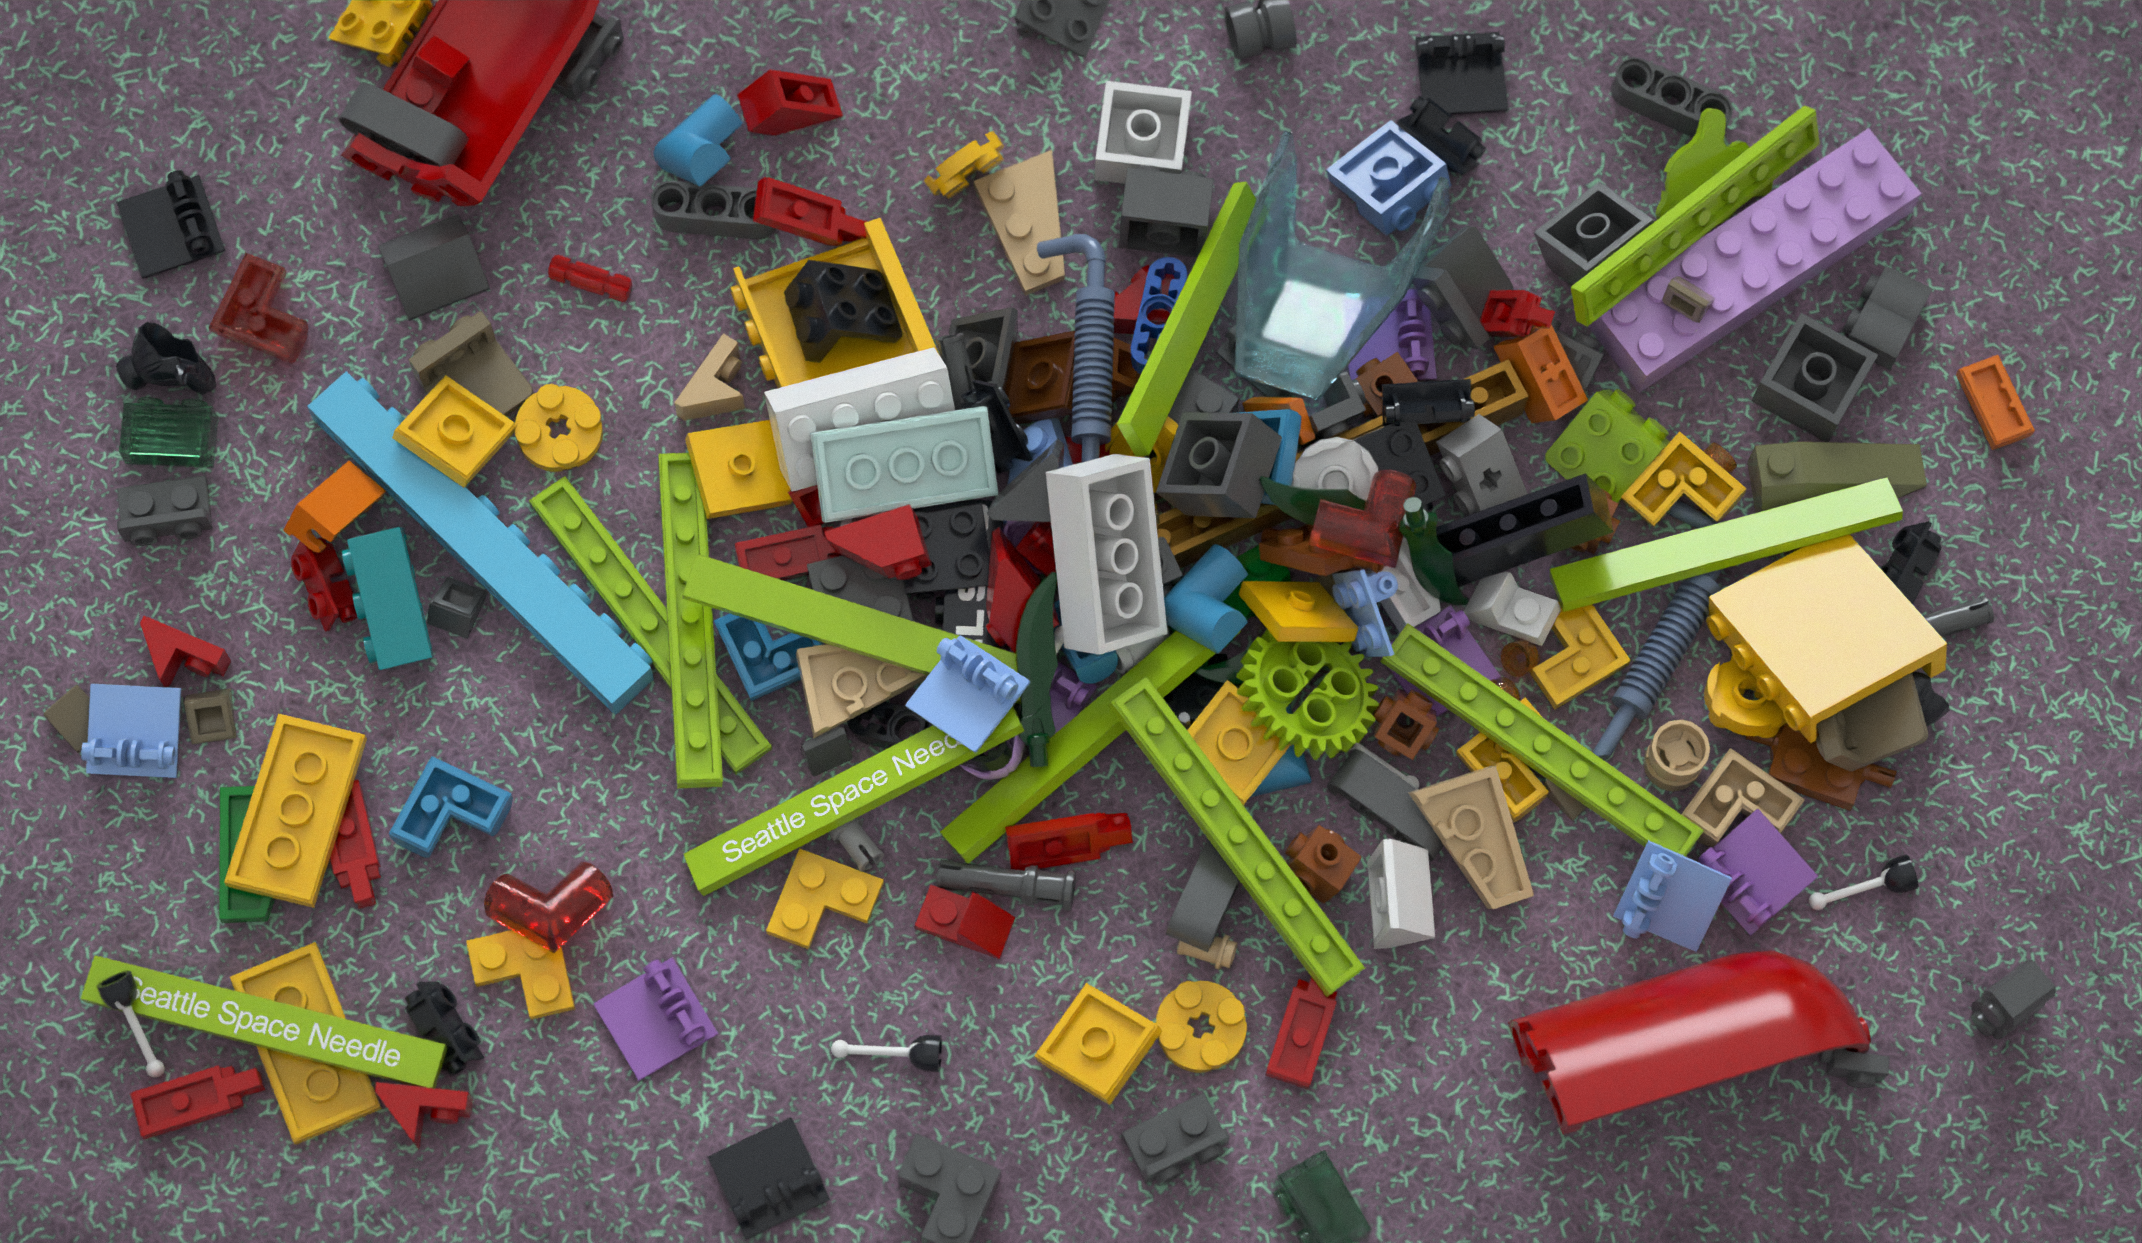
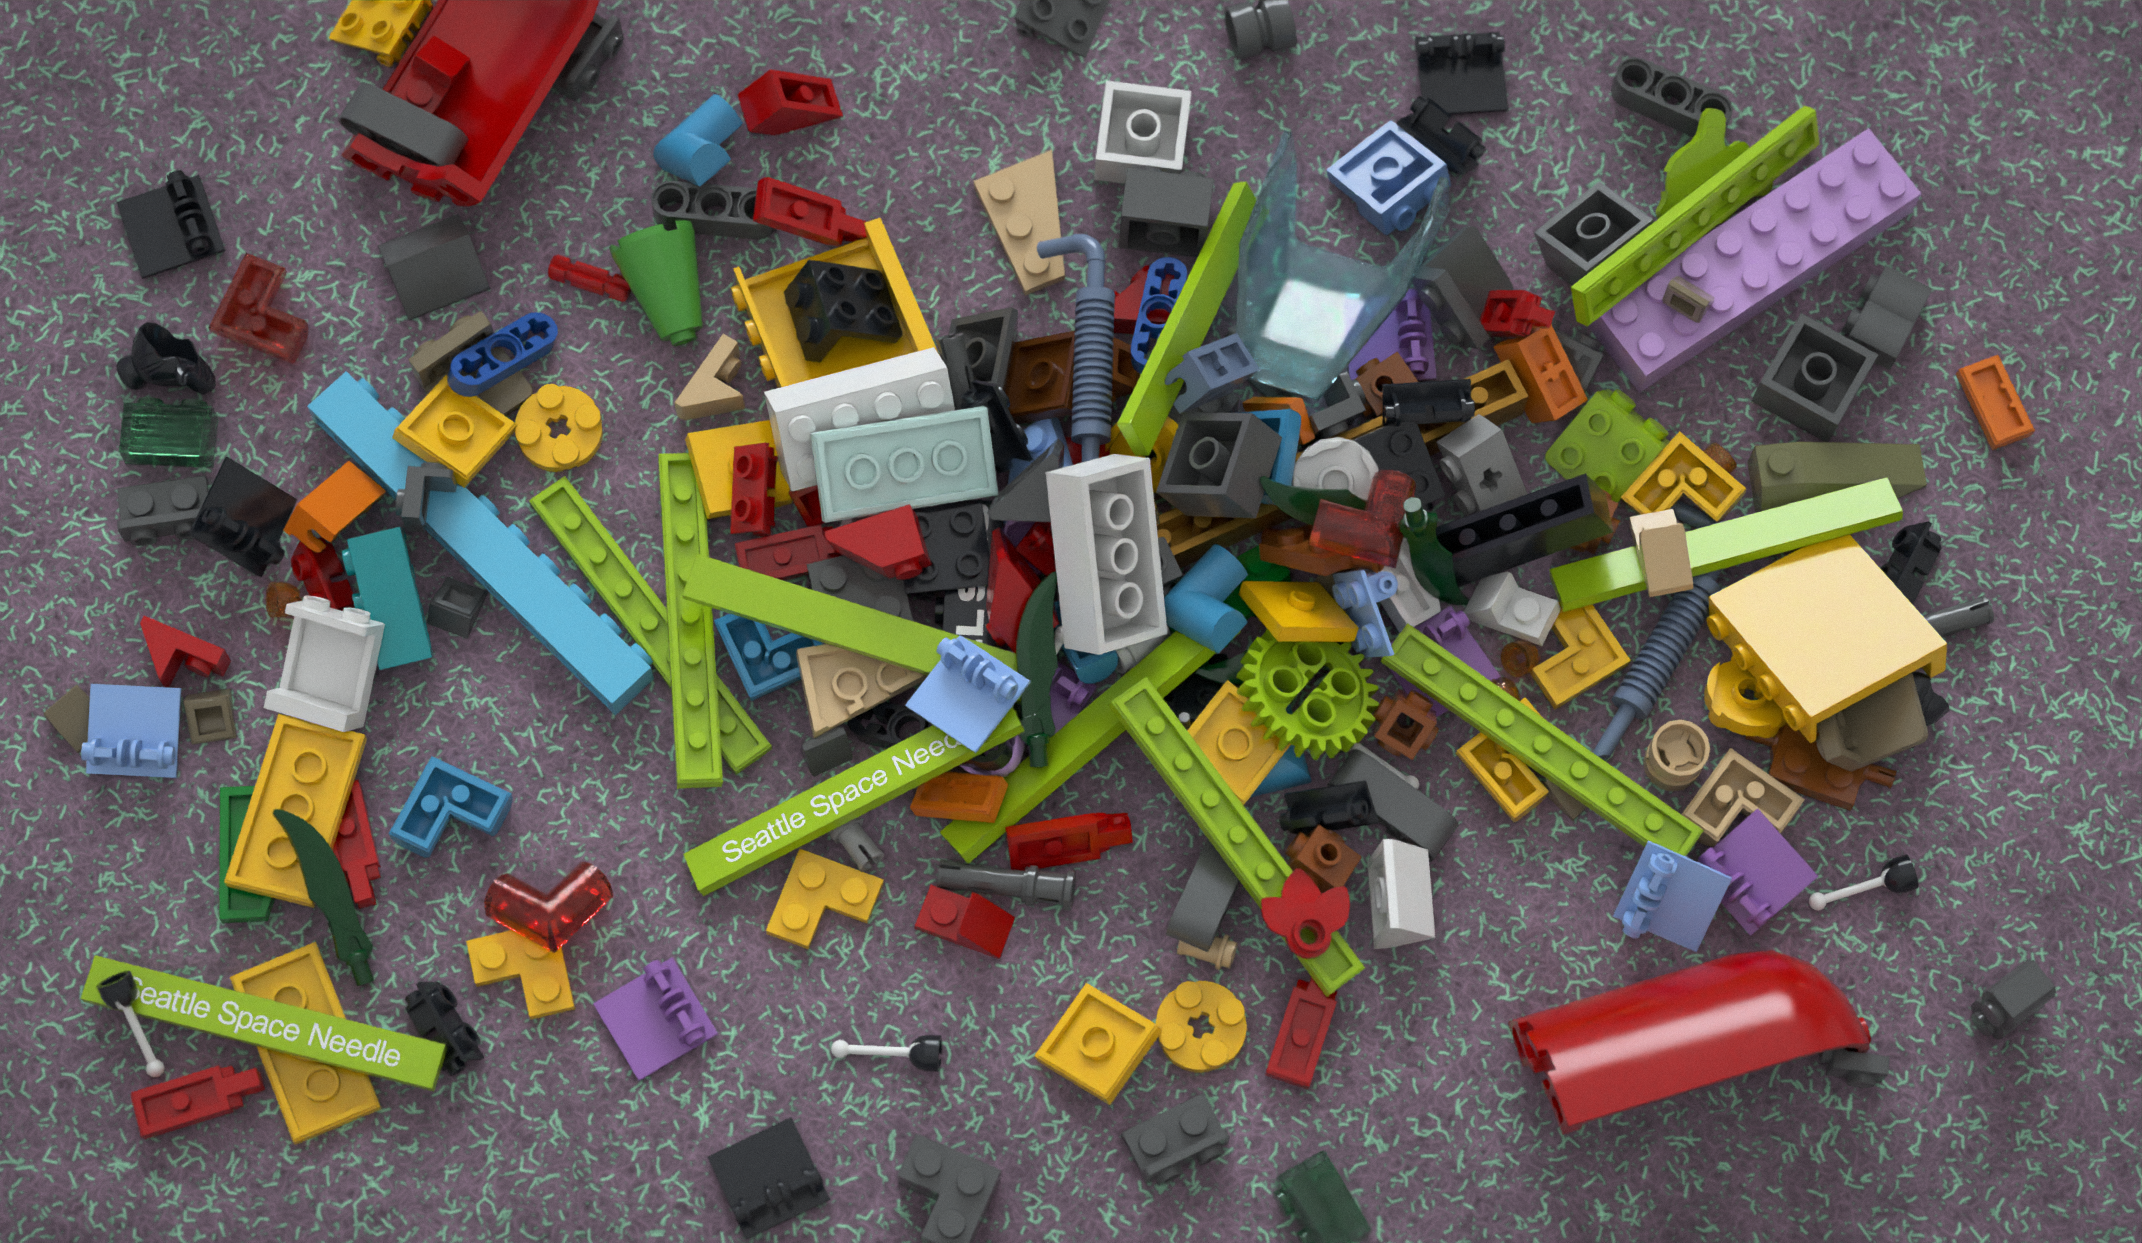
red slope [375,1082,473,1149] -> none
yellow plate [924,131,1004,199] -> none
tan wing [1409,766,1534,909] -> none
none -> black hinge [188,457,297,577]
none -> white panel [264,596,385,732]
none -> clear orange hinge [265,582,302,618]
none -> dark green sword [273,809,374,986]
none -> dark grey bracket [396,462,457,532]
none -> blue beam [447,312,558,397]
none -> bright green cone [609,220,703,346]
none -> red hinge [730,442,778,537]
none -> orange plate [910,772,1008,823]
none -> sand blue hinge [1165,333,1260,414]
none -> red plate [1261,868,1350,959]
none -> black hinge [1280,780,1379,835]
none -> tan slope [1630,509,1693,597]

